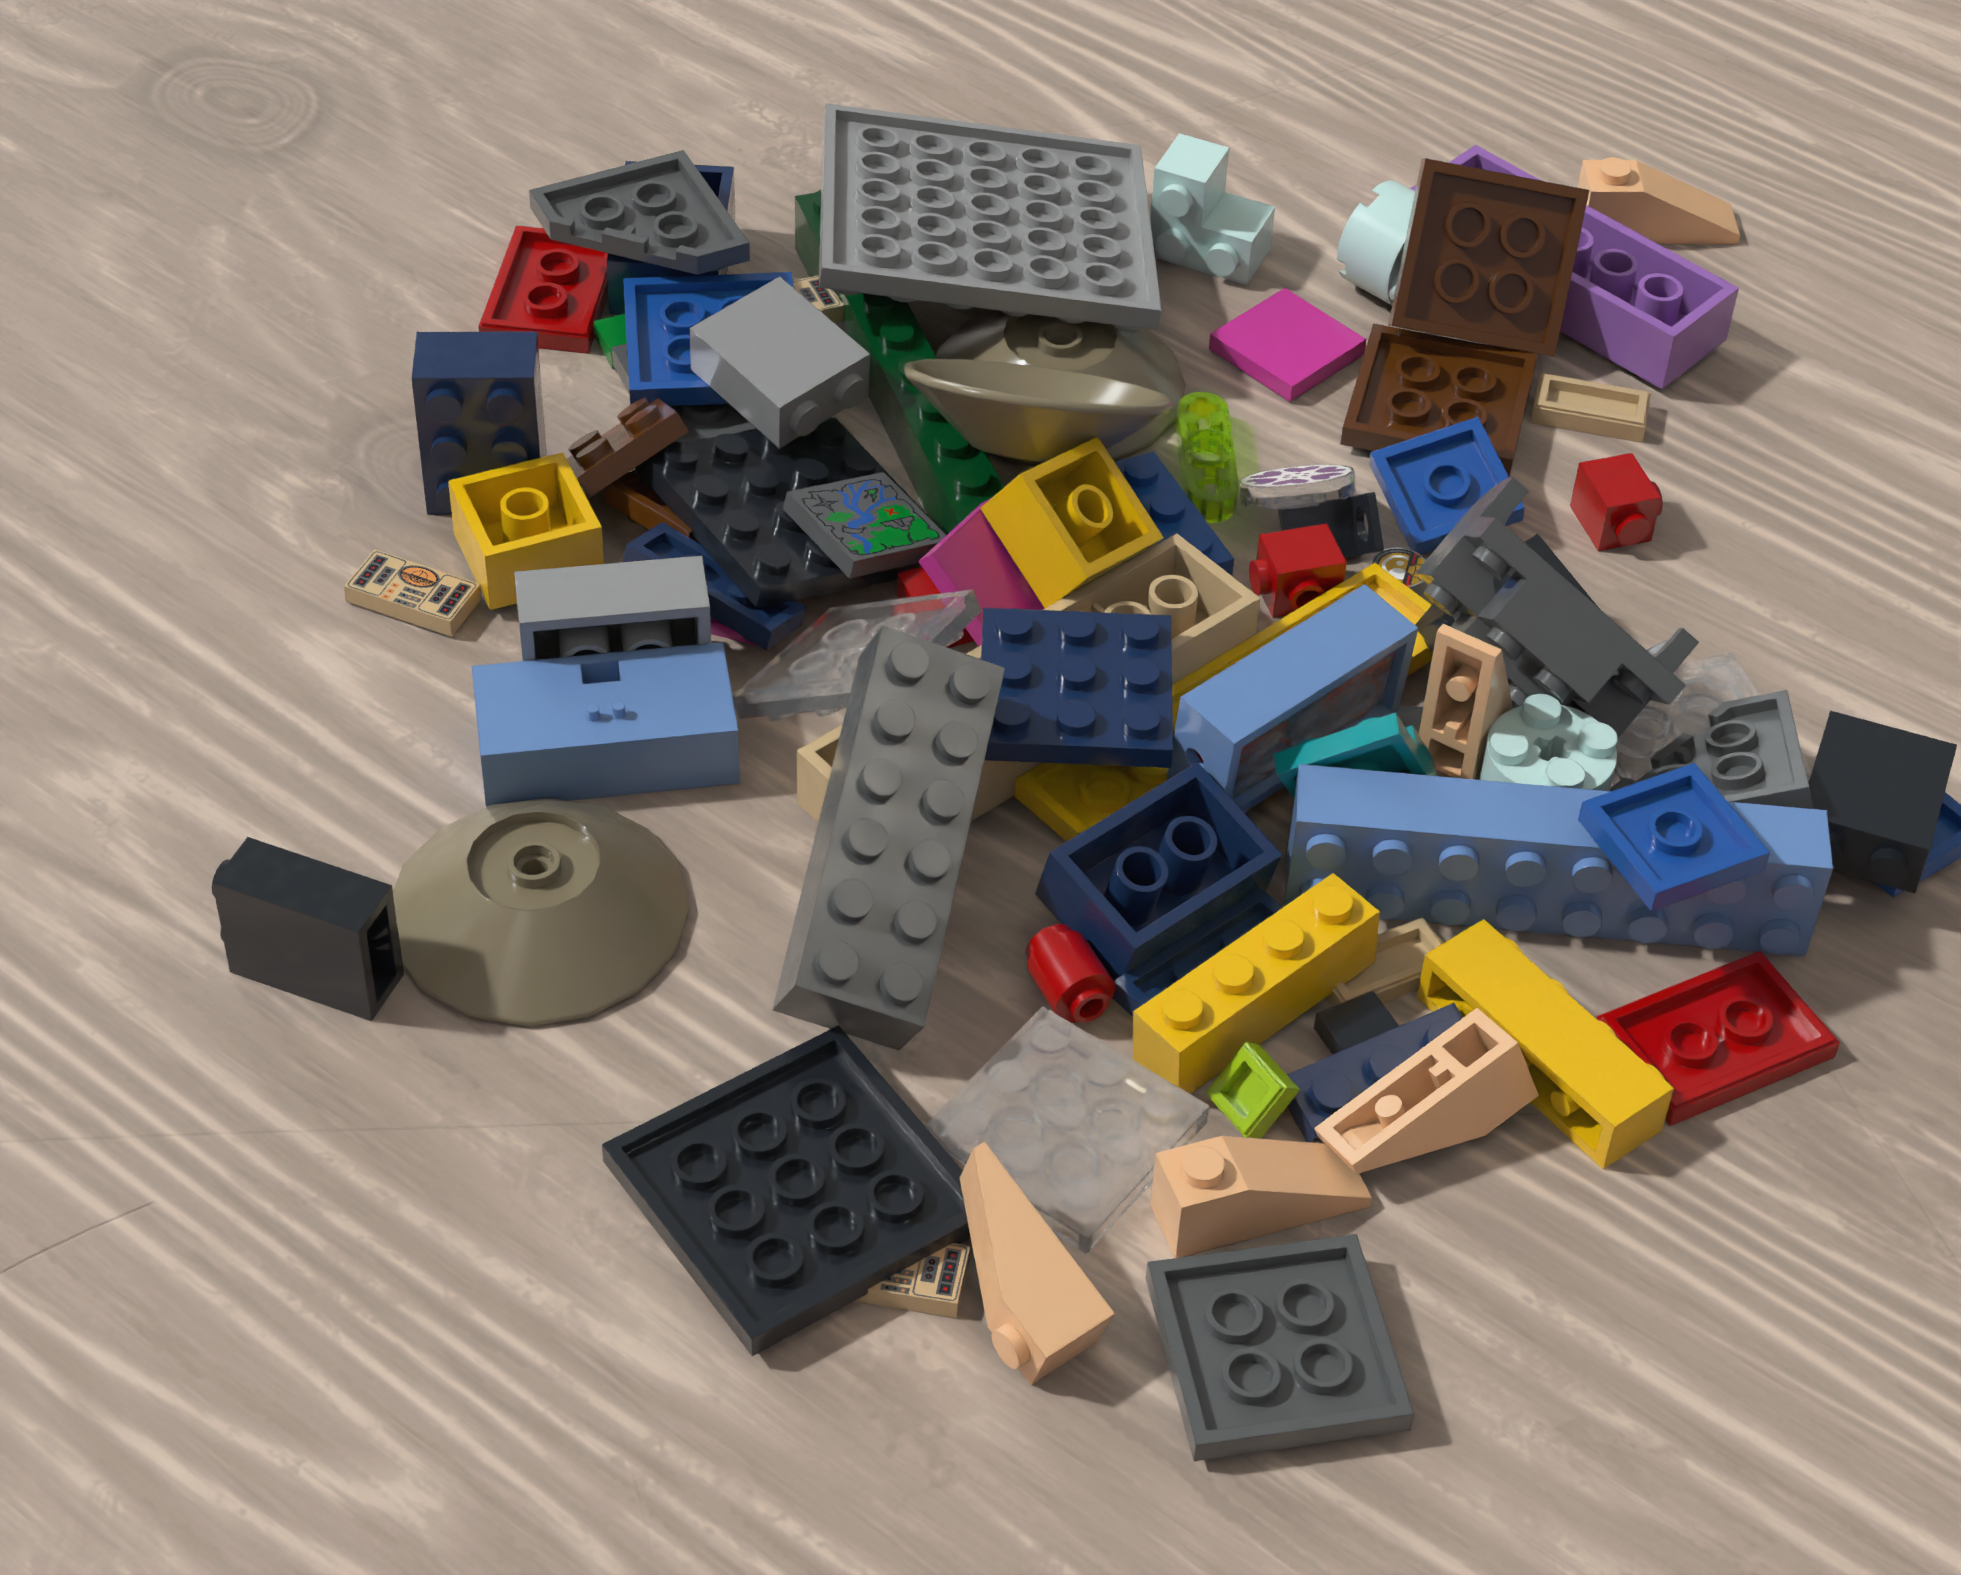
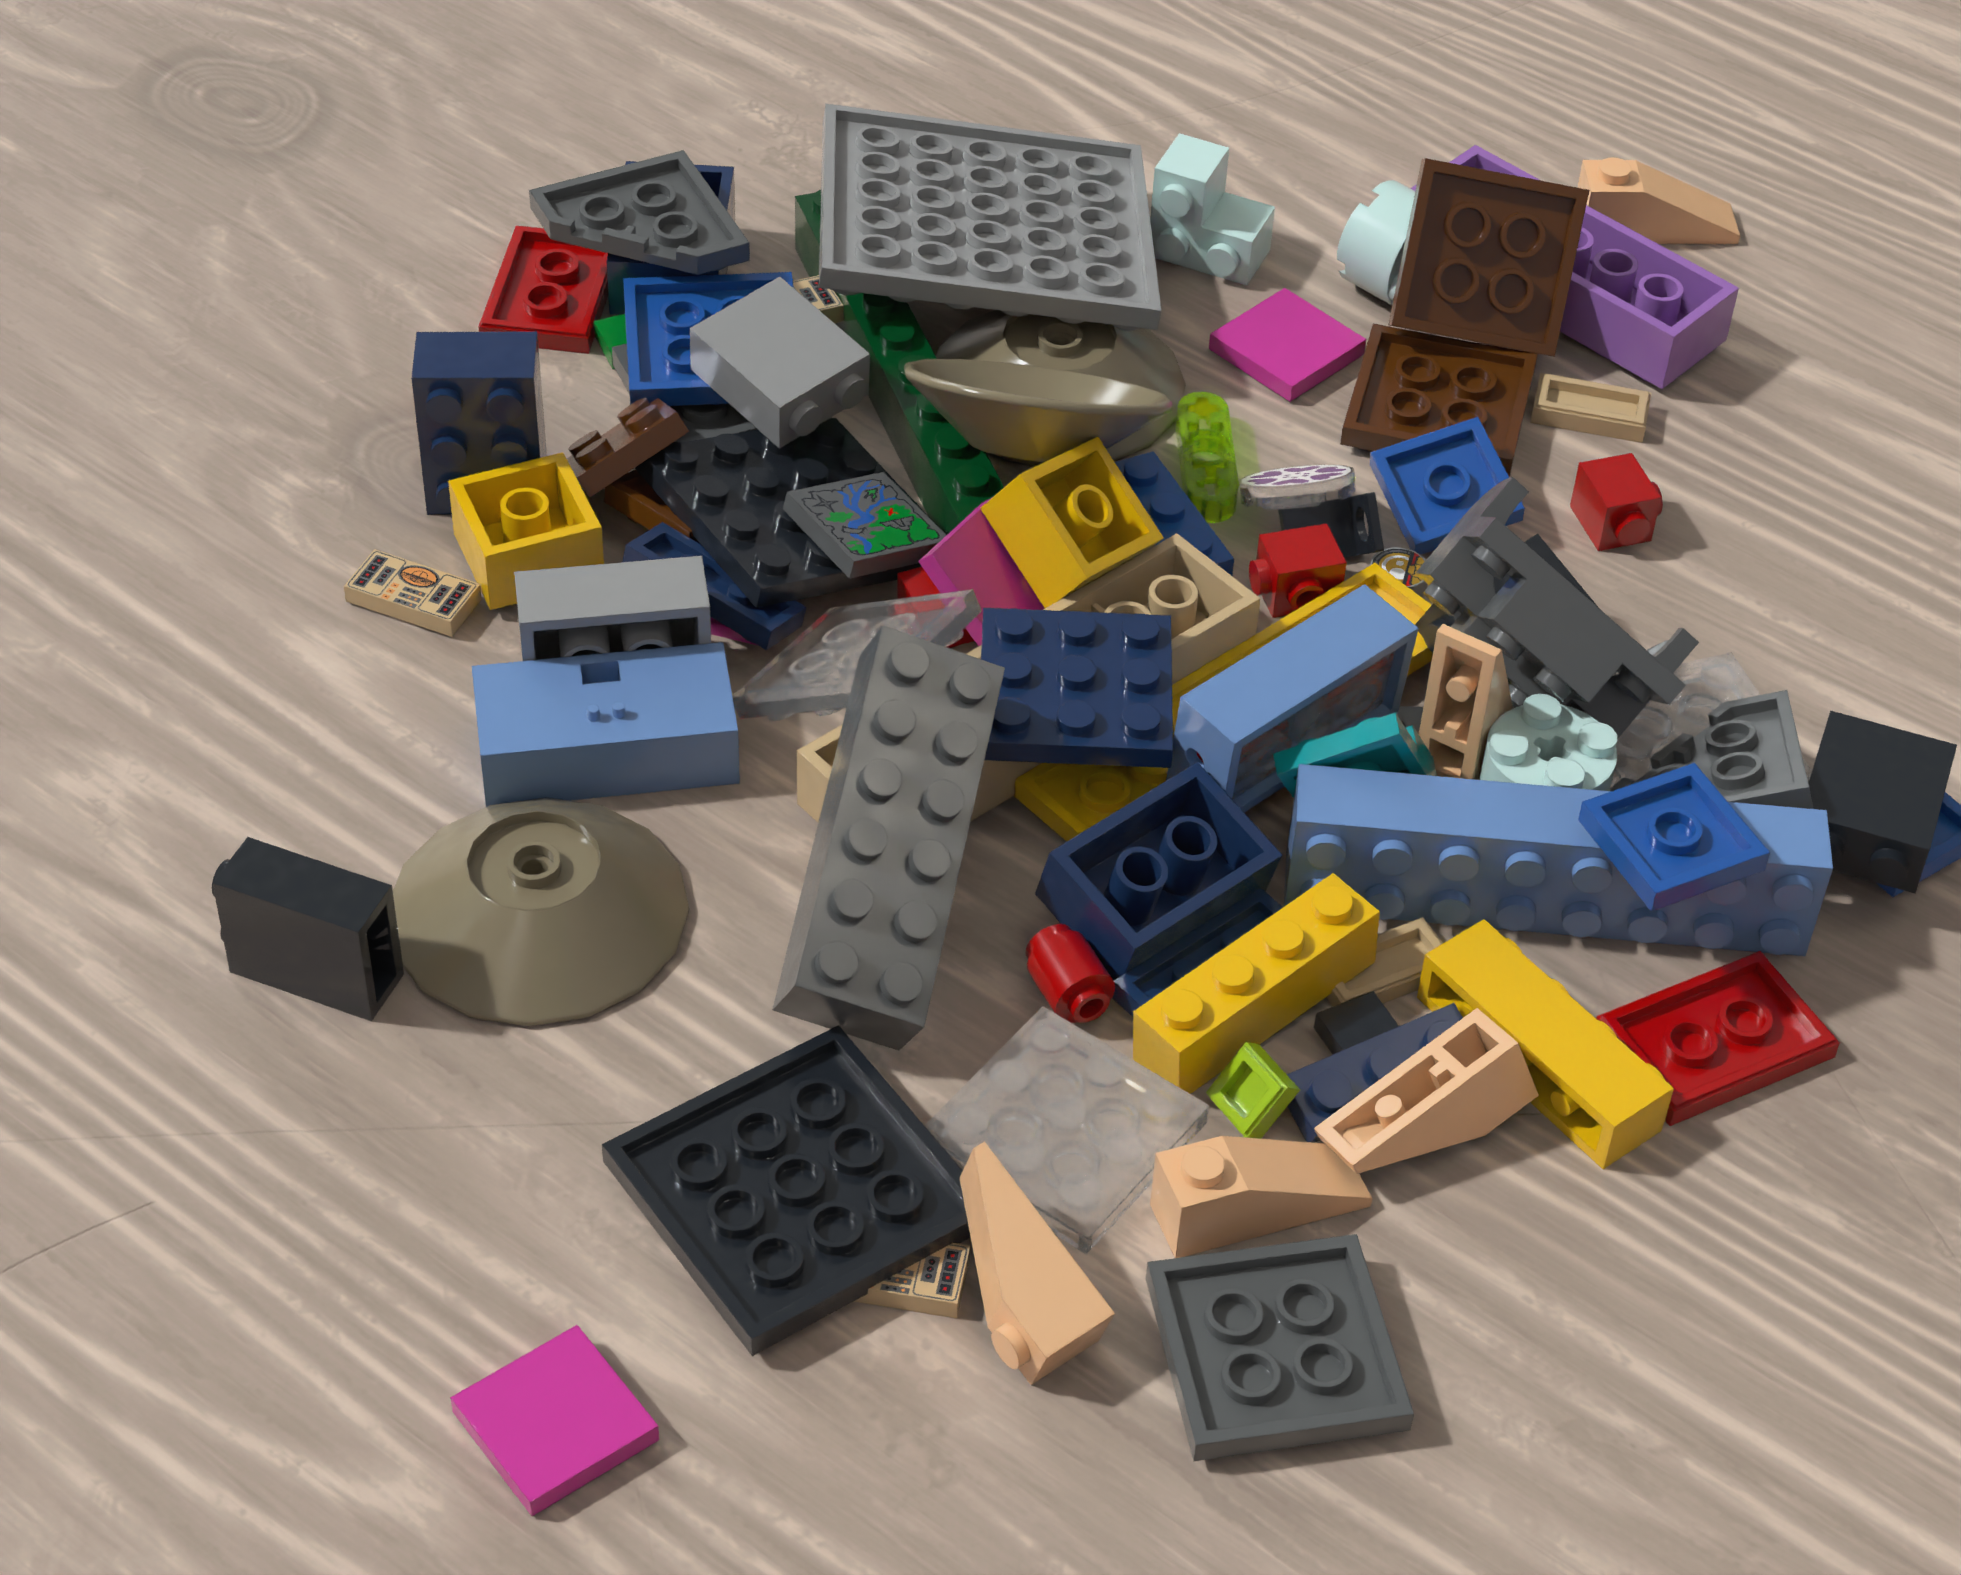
none -> dark pink tile [450,1325,659,1516]

